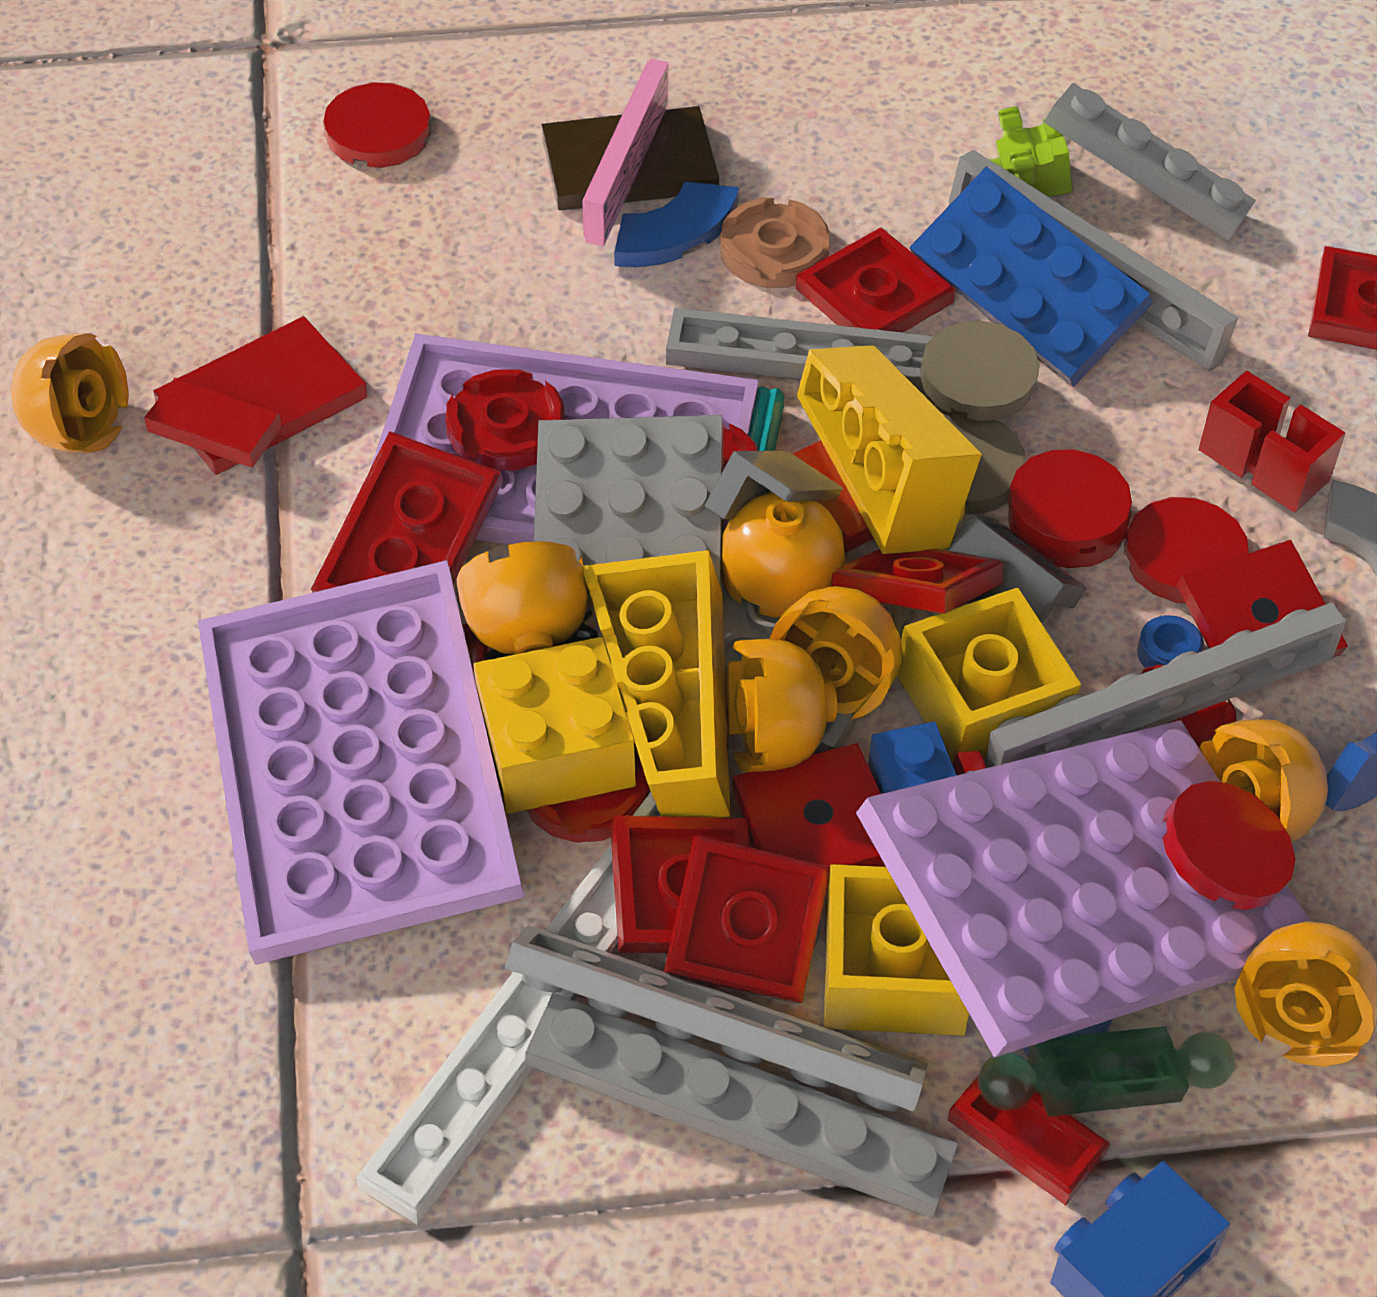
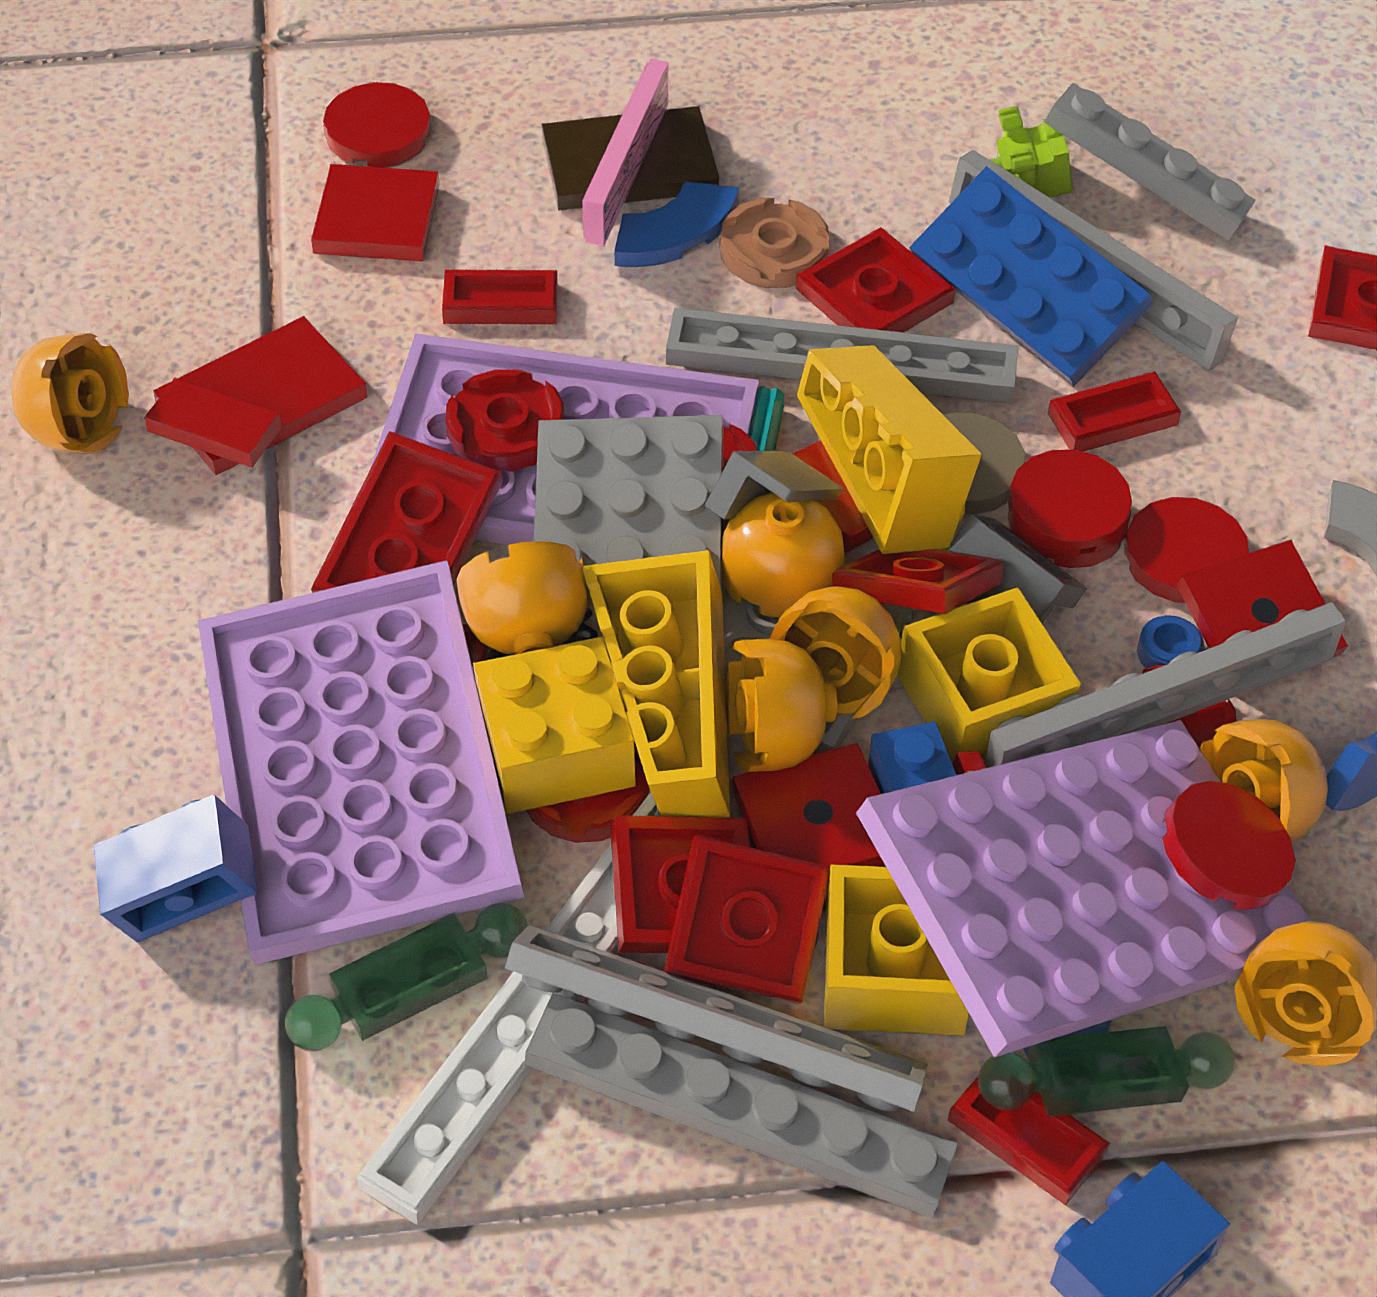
dark tan tile [920,320,1040,421] -> none
red piece [1198,370,1346,513] -> none
none -> brick [93,794,258,943]
none -> clear green plate [285,903,528,1052]
none -> red tile [311,164,440,262]
none -> red tile [442,270,558,324]
none -> red tile [1047,371,1182,452]

